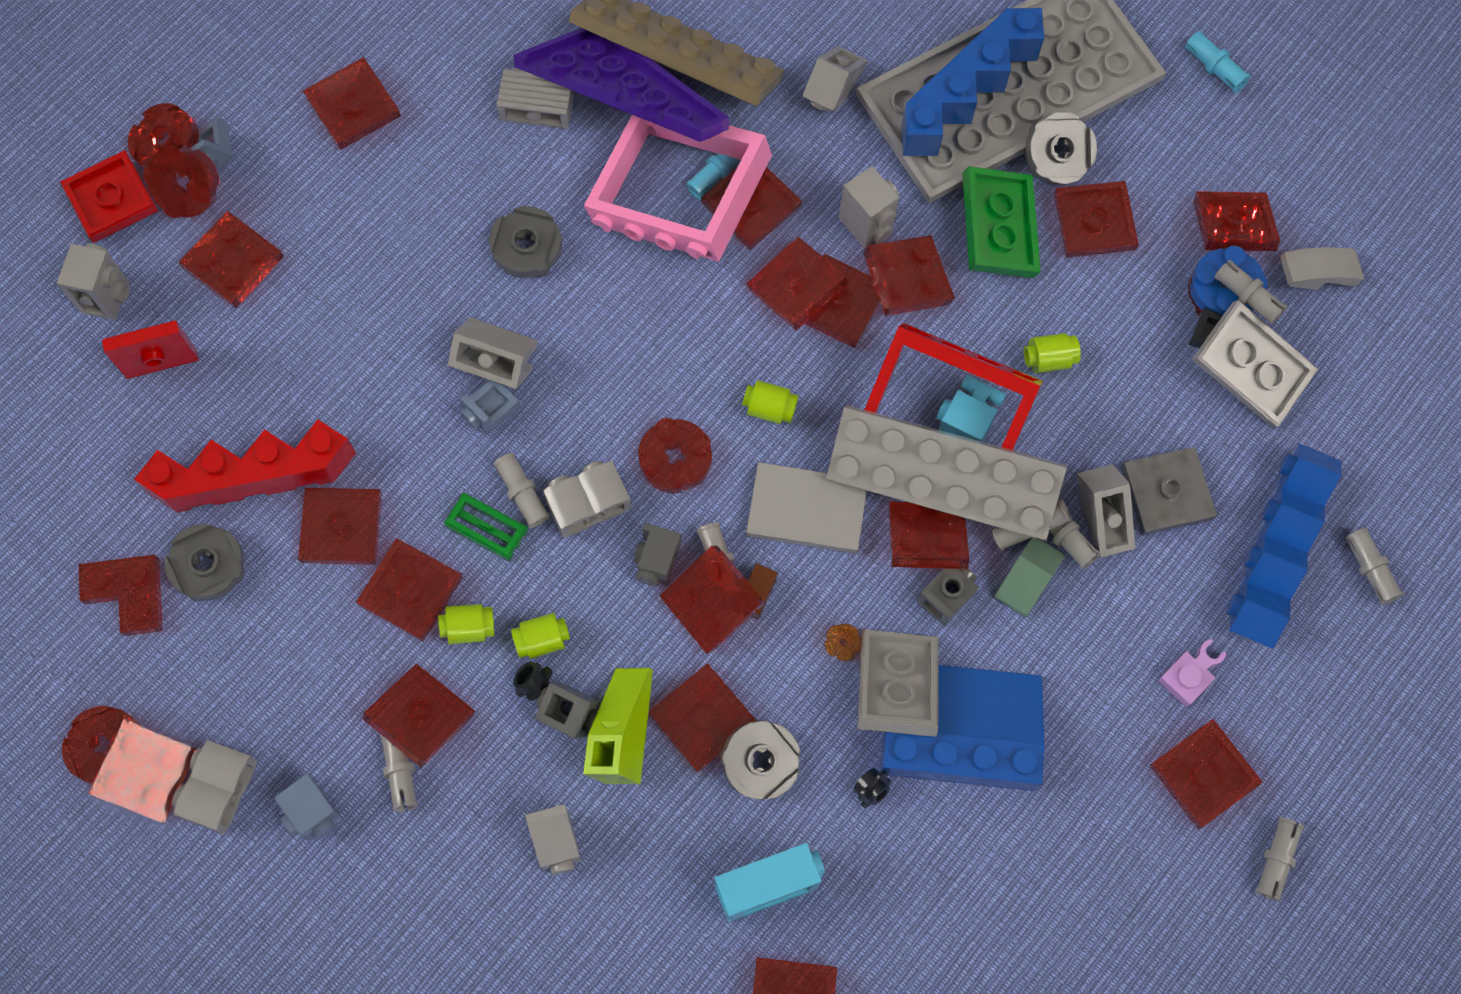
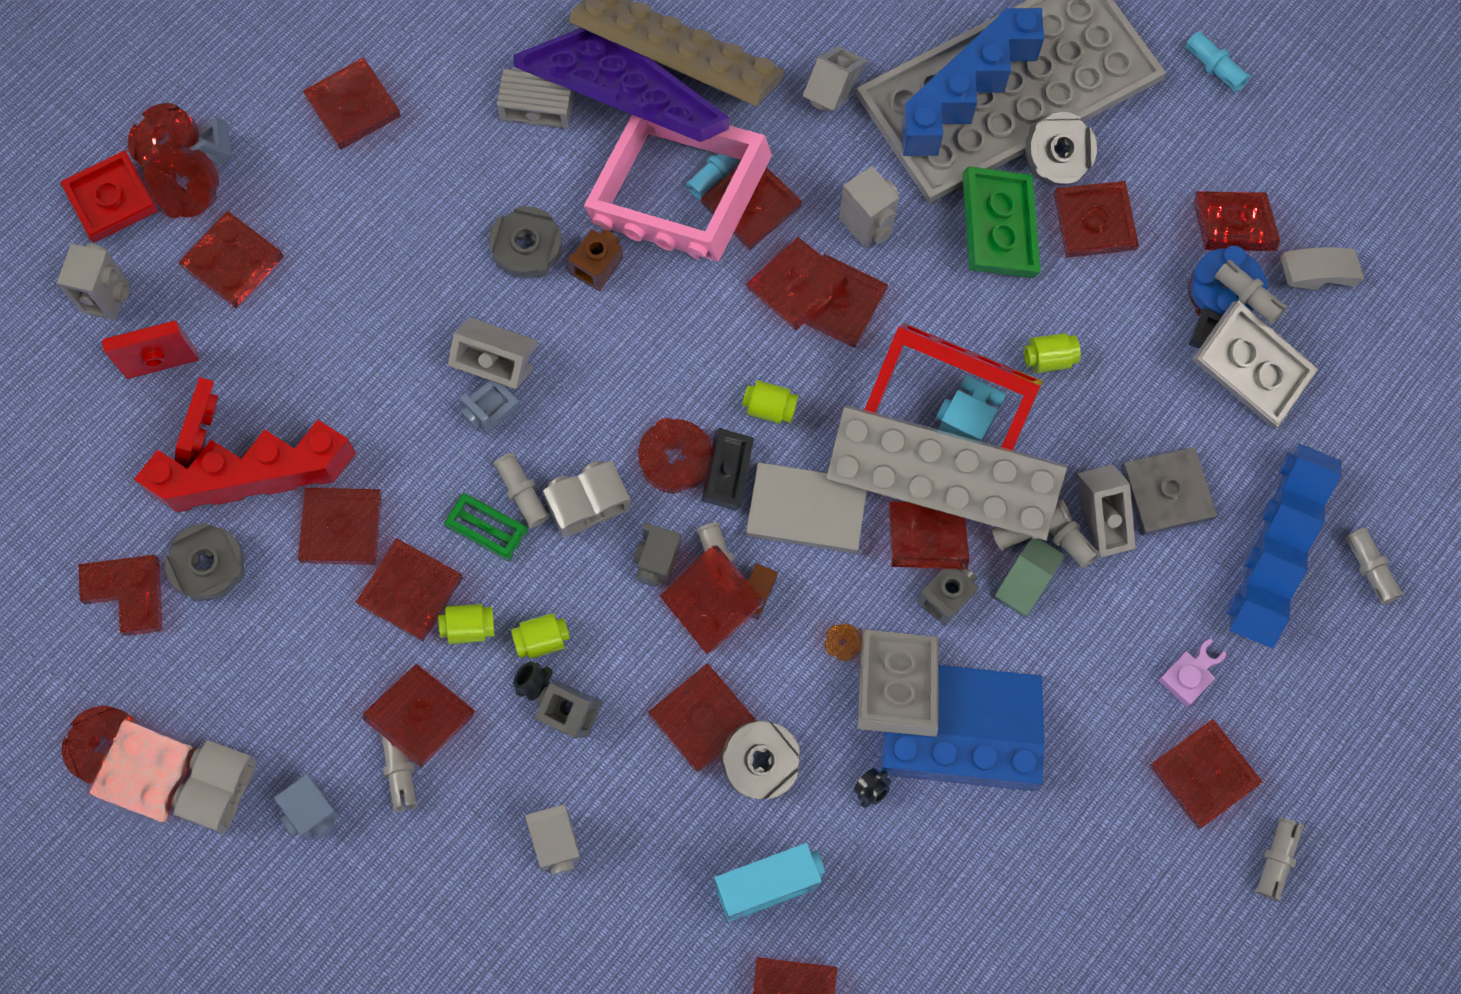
lime slope [583,668,653,784] -> none
clear red plate [863,235,955,316] -> none
none -> red plate [174,377,219,469]
none -> reddish brown brick [567,229,623,292]
none -> black plate [701,428,754,511]

